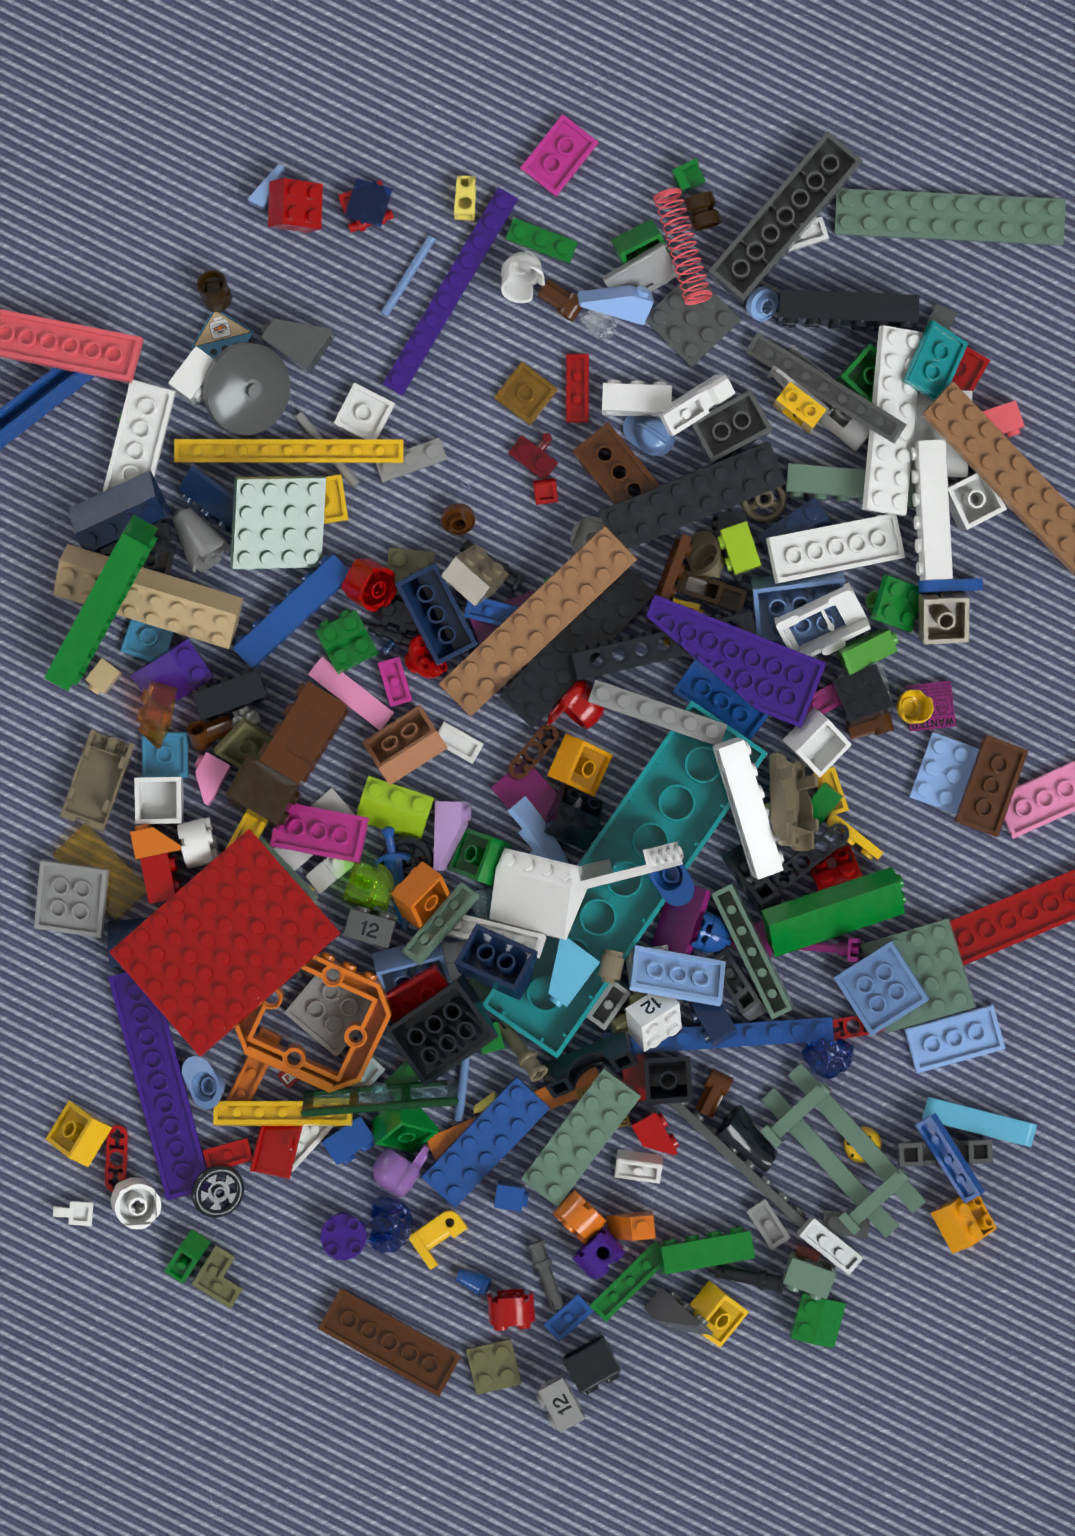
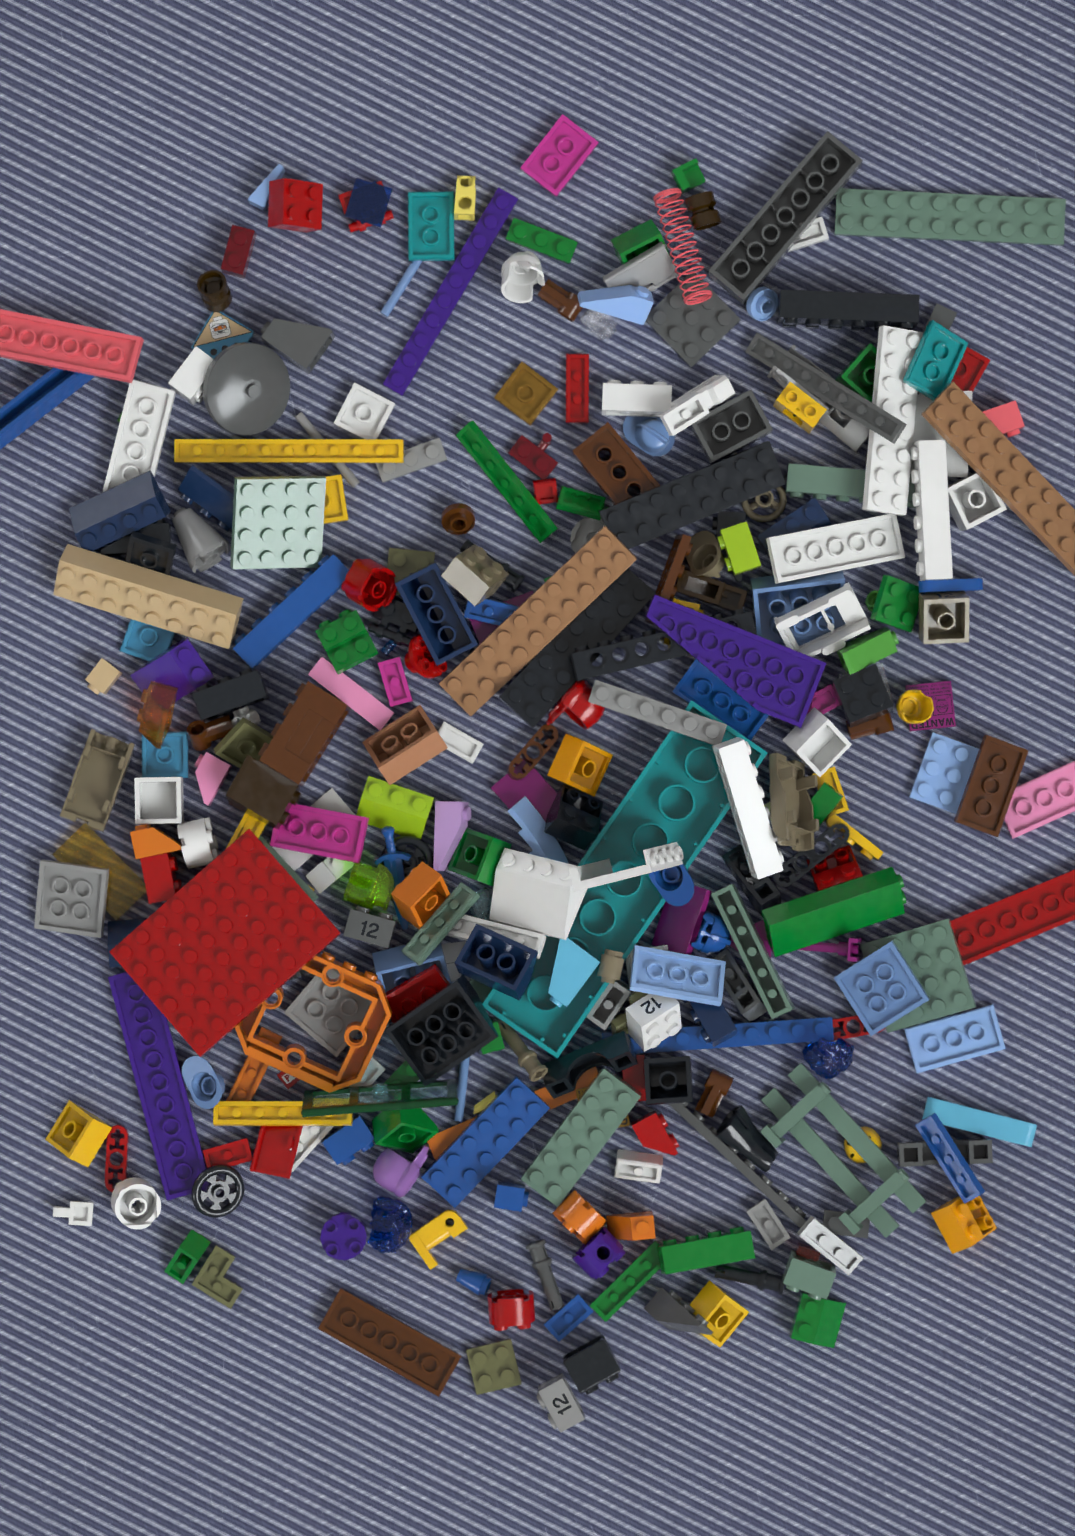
green brick [44,515,158,691] -> none
none -> dark red brick [221,225,256,279]
none -> teal tile [408,191,455,261]
none -> green plate [456,421,558,543]
none -> green plate [556,486,606,520]

